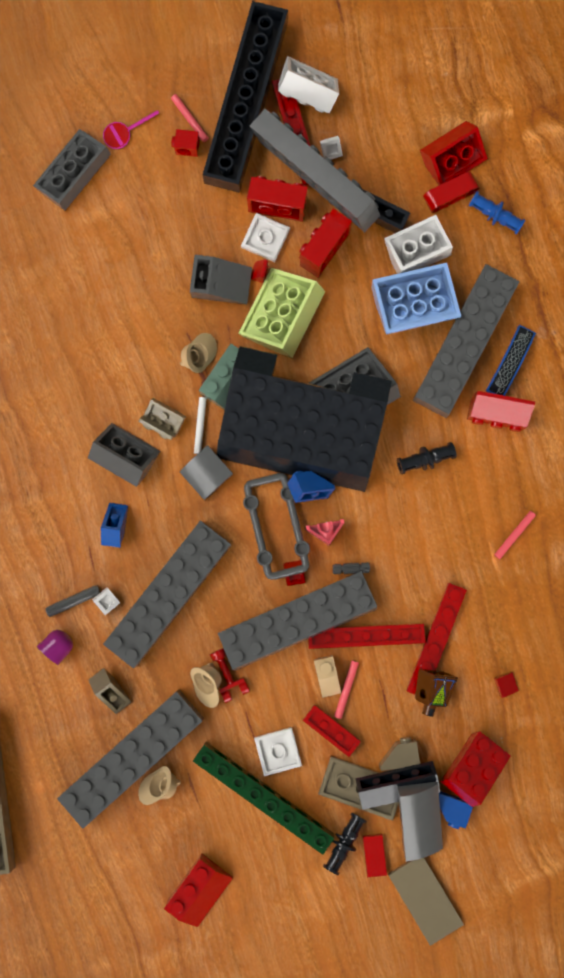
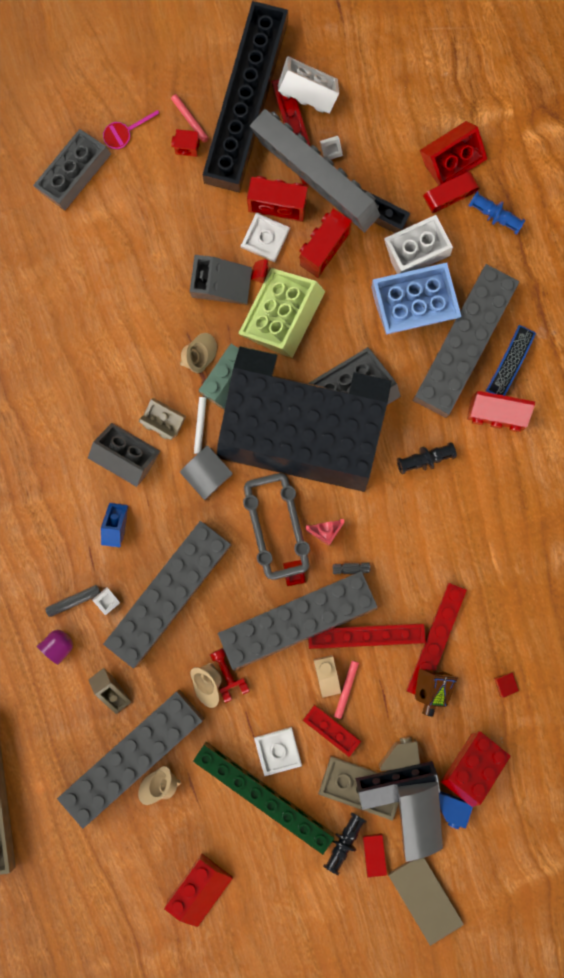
blue slope [287,471,335,503] -> none
coral bar [494,511,536,560] -> none

